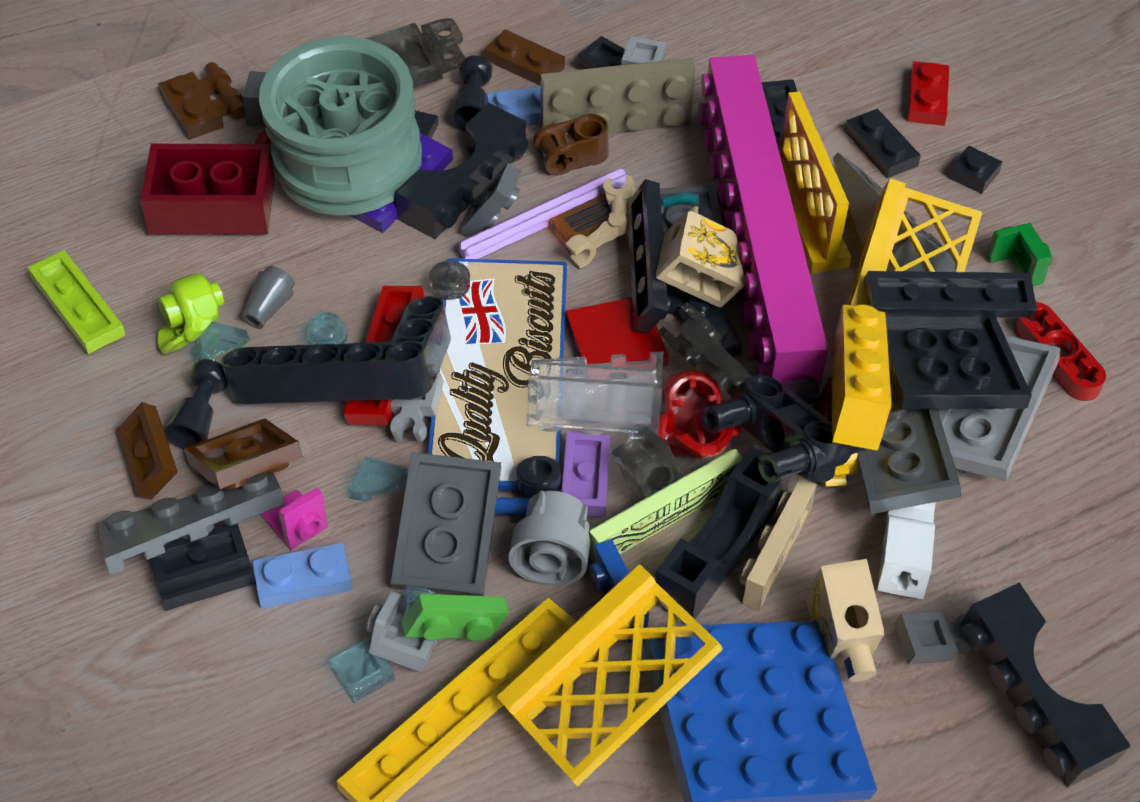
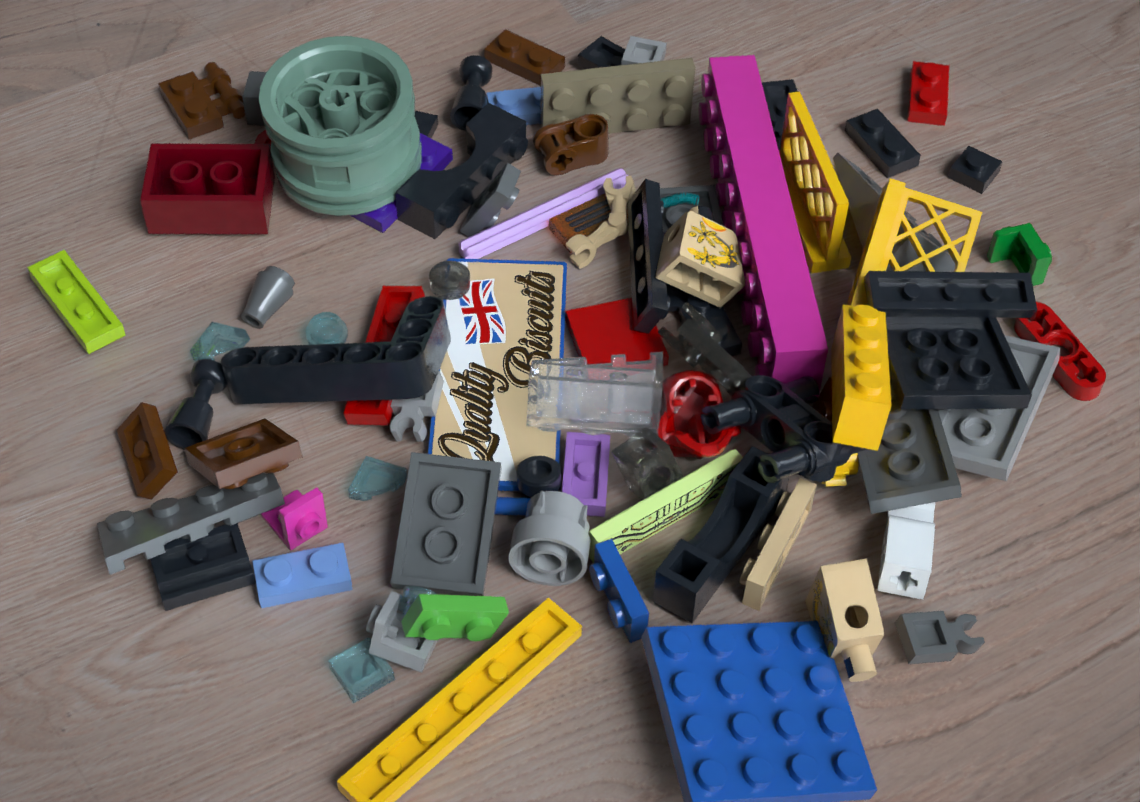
lime head [158,273,225,355] -> none
clear smoke plate [366,18,465,89] -> none
yellow fence [496,564,723,787] -> none
black arch [960,582,1131,788] -> none

